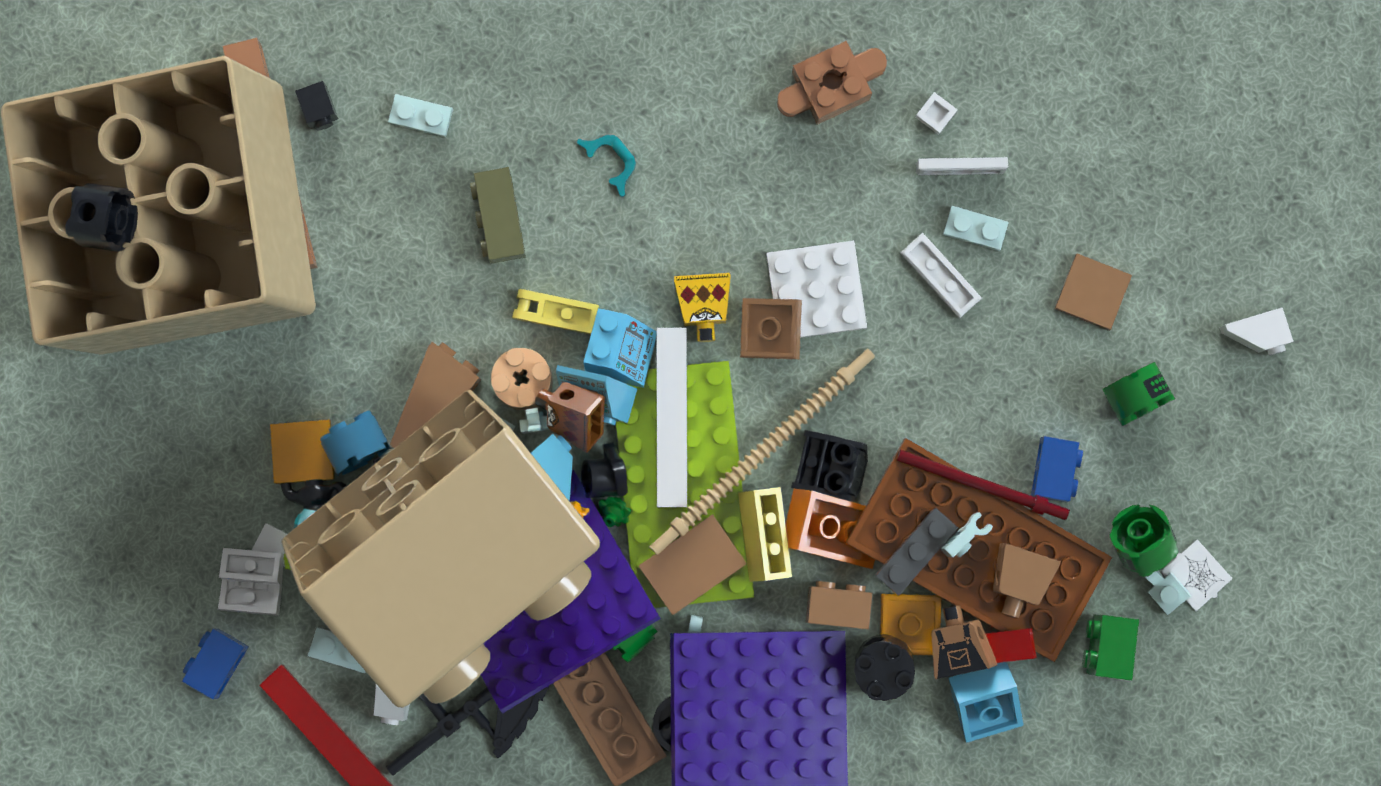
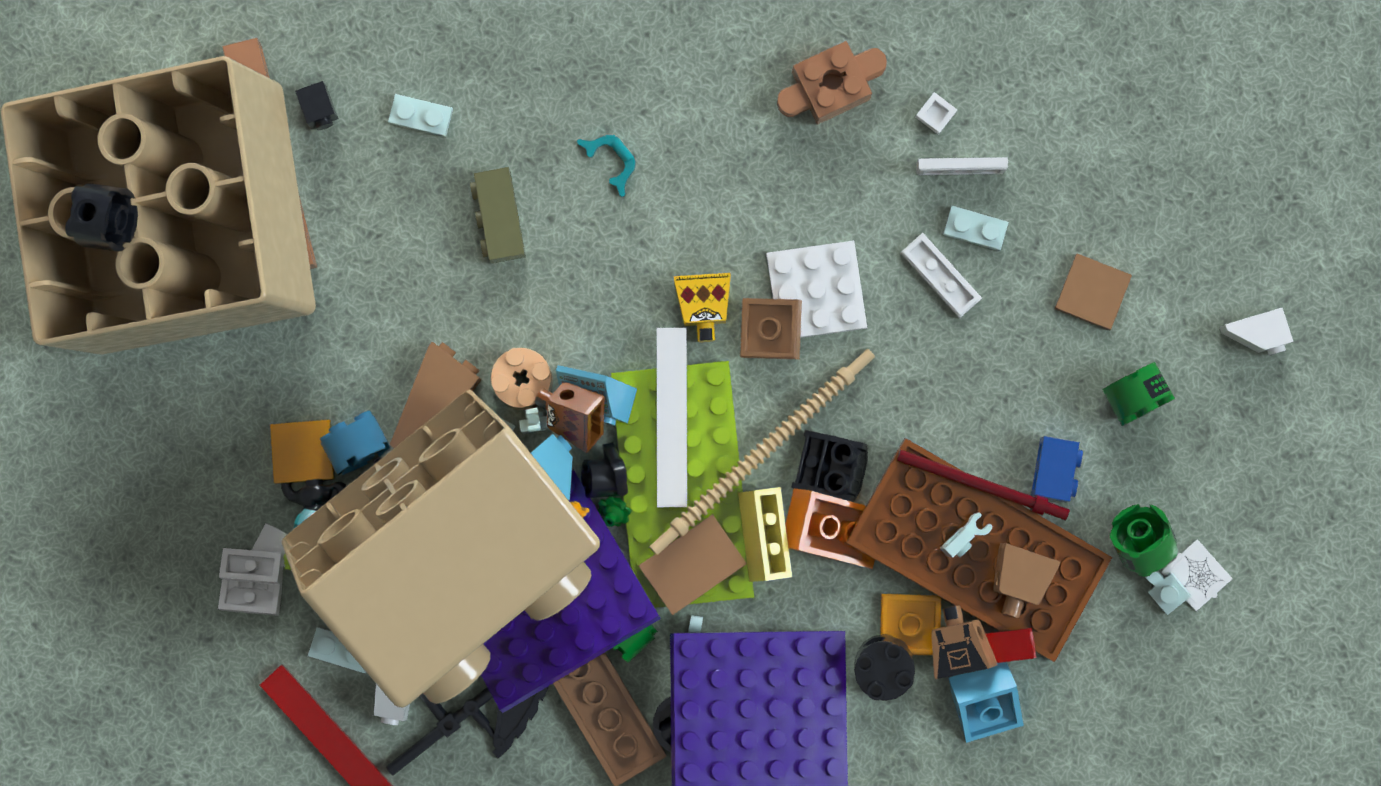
blue brick [182,628,249,699] -> none
light yellow plate [512,289,599,335] -> none
medium azure slope [583,308,657,388] -> none
medium nougat brick [805,581,872,629] -> none
dark grey plate [875,508,958,596] -> none
green brick [1082,615,1139,681] -> none

